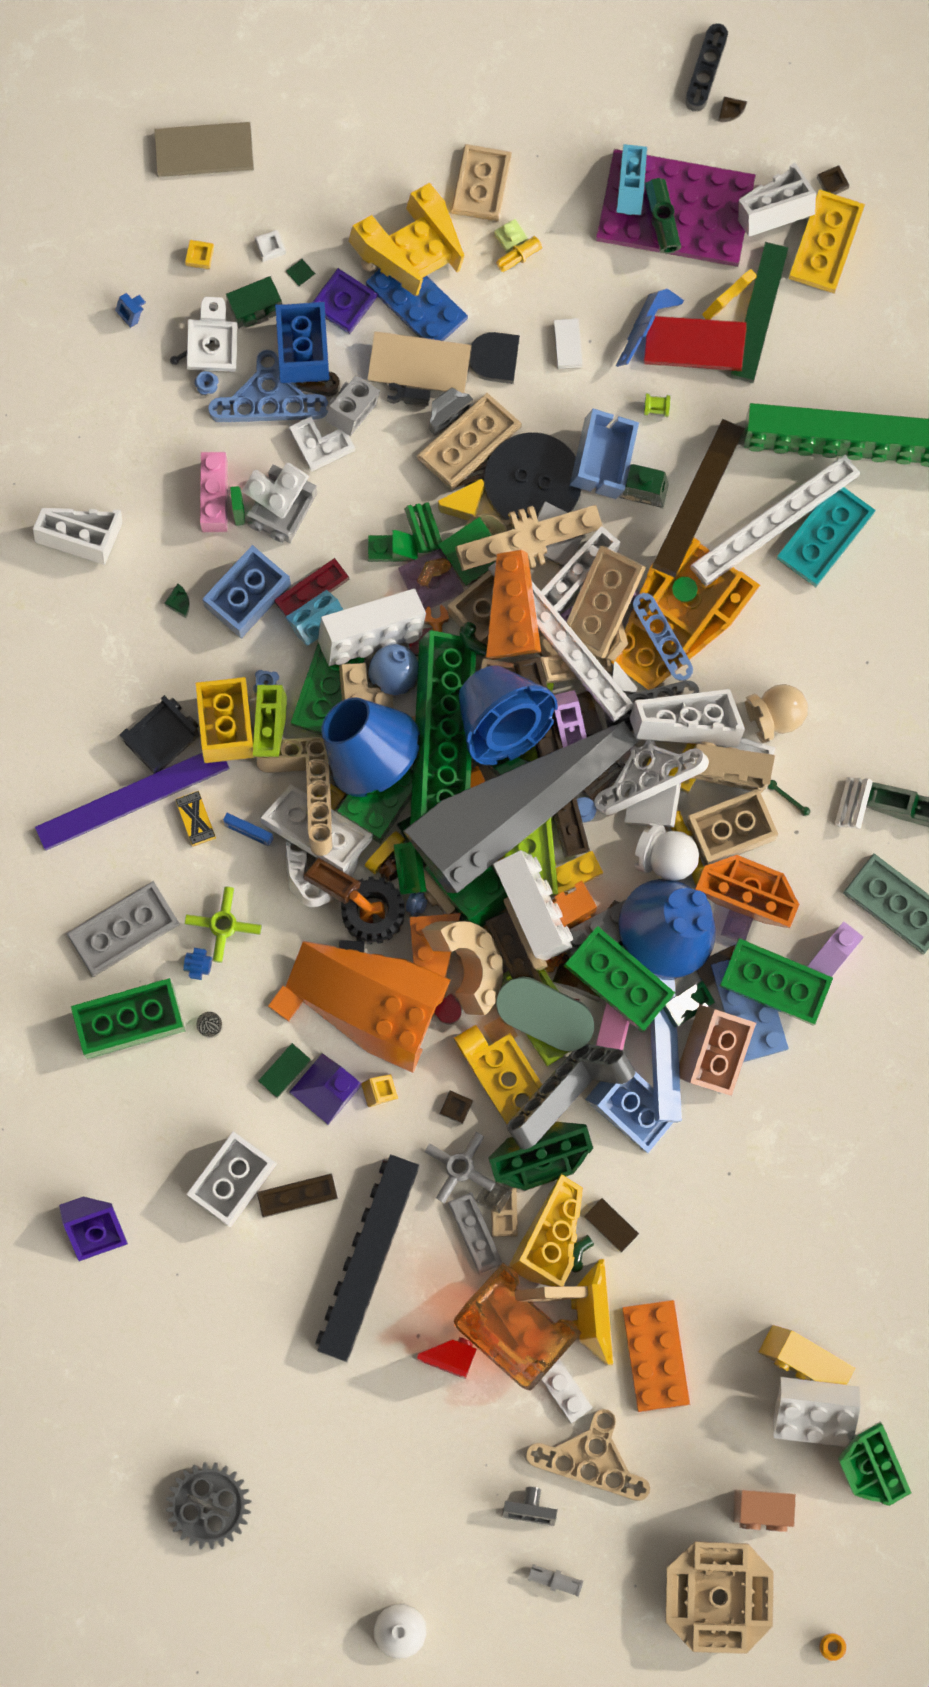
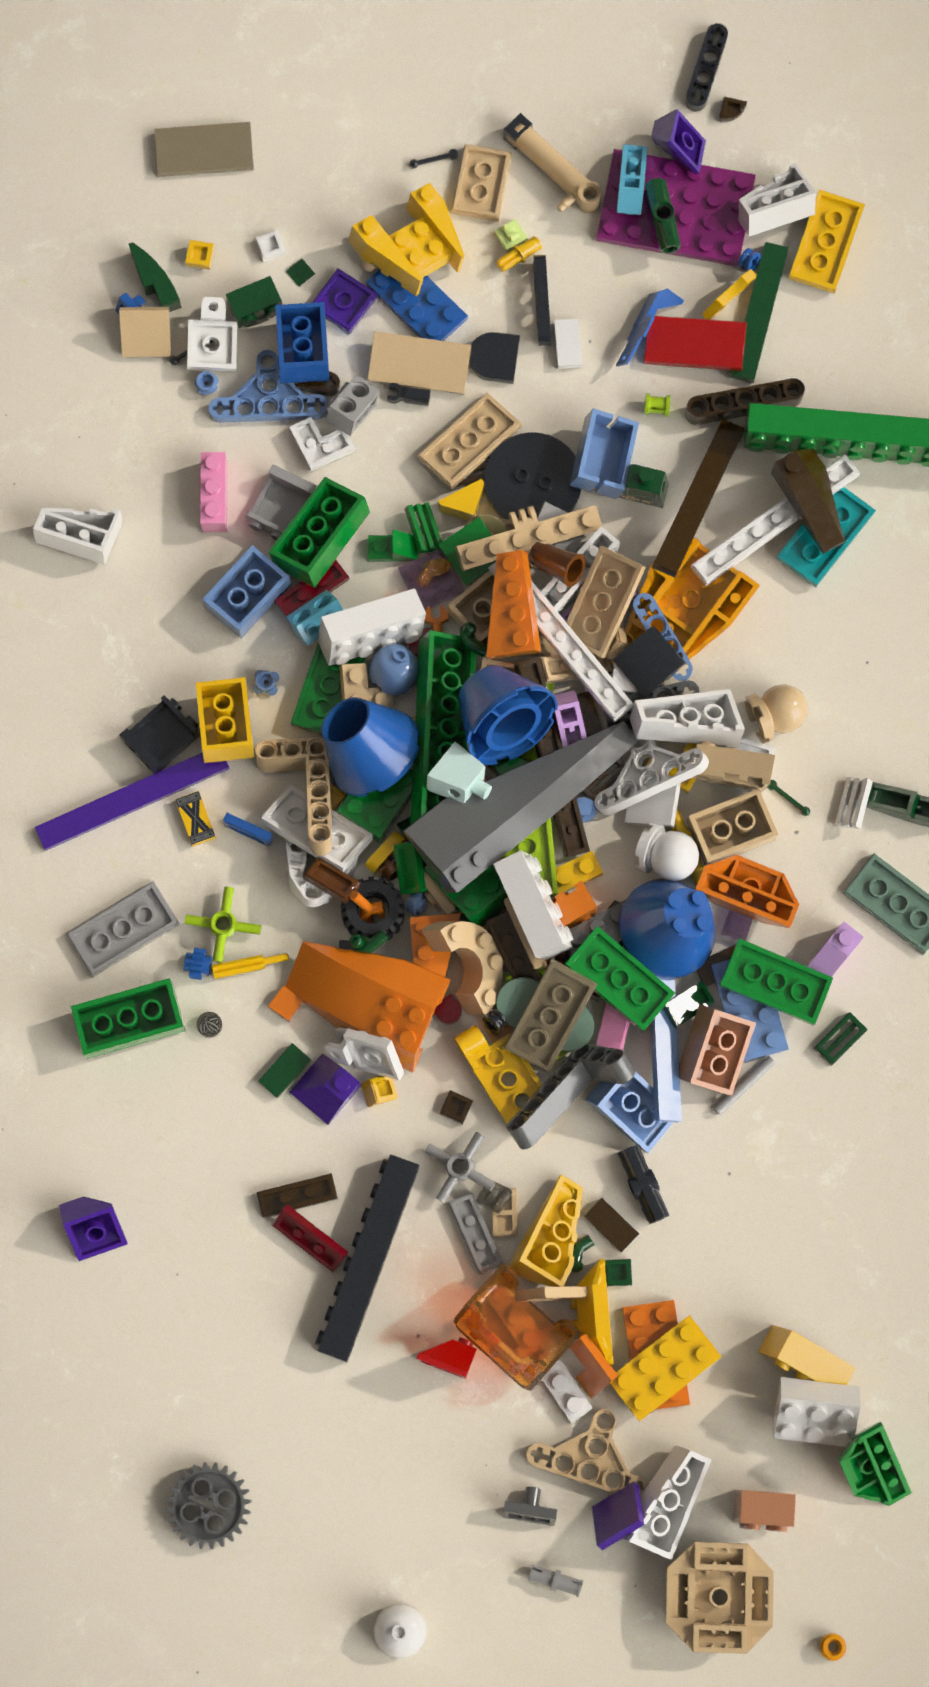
dark green tile [164,583,190,618] -> none
white brick [187,1131,277,1228] -> none
green tile [230,486,246,526] -> none
white plate [242,463,309,518] -> none
lime slope [253,685,287,757] -> none
dark grey slope [429,387,473,436] -> none
dark green wedge [488,1122,594,1191] -> none
green tile [672,577,698,602] -> none
dark brown tile [817,165,850,195] -> none
none -> tan tile [119,307,171,357]
none -> dark green slope [128,242,182,312]
none -> yellow axle [212,953,289,979]
none -> green brick [269,477,370,588]
none -> dark red plate [272,1204,348,1273]
none -> white plate [325,1027,404,1080]
none -> dark green arm [349,929,389,954]
none -> black hinge [409,149,458,169]
none -> light aqua torso [427,742,492,803]
none -> black bush [482,1009,508,1035]
none -> tan piece [503,113,602,213]
none -> dark tan tile [504,959,598,1073]
none -> reddish brown plant [528,542,586,587]
none -> black beam [533,255,551,346]
none -> orange tile [570,1334,618,1399]
none -> tile [592,1481,645,1550]
none -> dark green tile [605,1259,632,1287]
none -> yellow plate [610,1315,722,1422]
none -> black slope [613,626,686,698]
none -> black piece [618,1144,670,1225]
none -> white wedge [622,1445,711,1560]
none -> dark purple slope [651,109,706,174]
none -> dark brown beam [685,378,805,425]
none -> light grey bar [713,1056,776,1115]
none -> blue bush [738,248,761,272]
none -> dark brown wedge [771,449,844,554]
none -> dark green tile [813,1012,868,1066]

